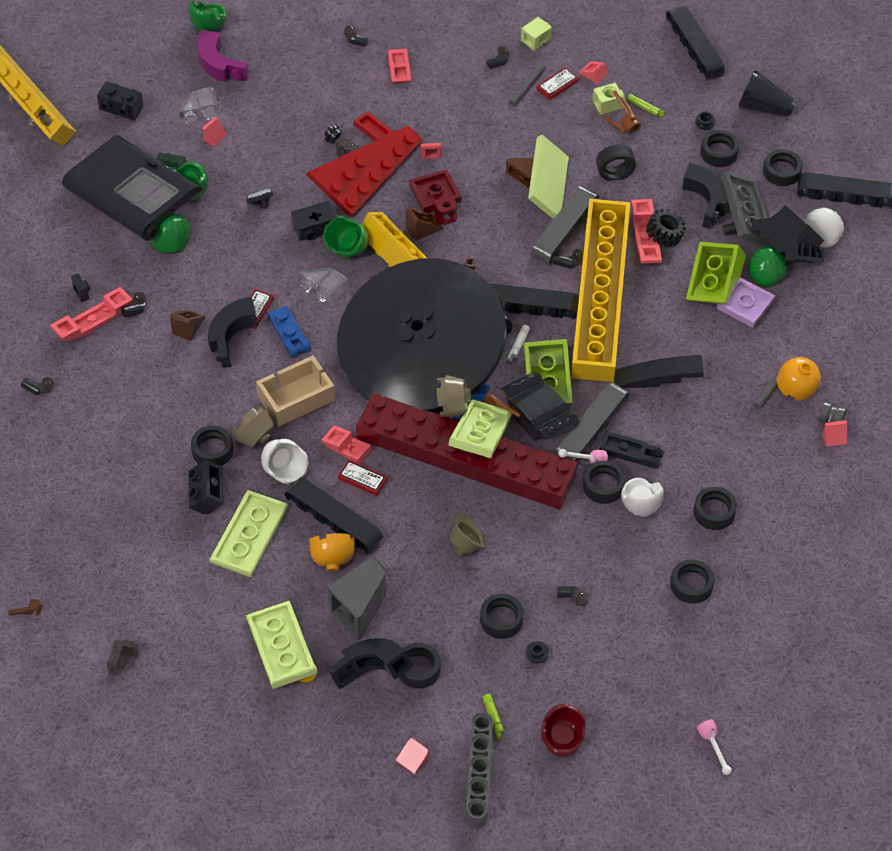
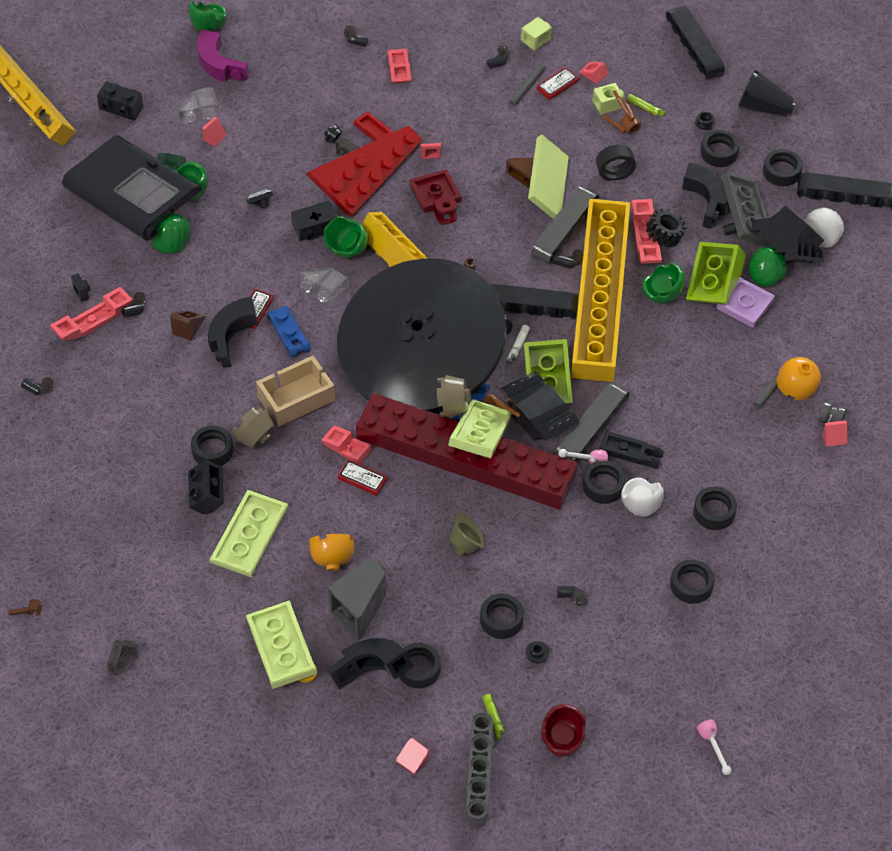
white piece [261,439,309,484] -> none
black beam [284,477,383,554] -> none
reddish brown slope [406,207,443,241] -> none
black slope [614,355,704,388] -> none
none -> green piece [642,262,685,304]

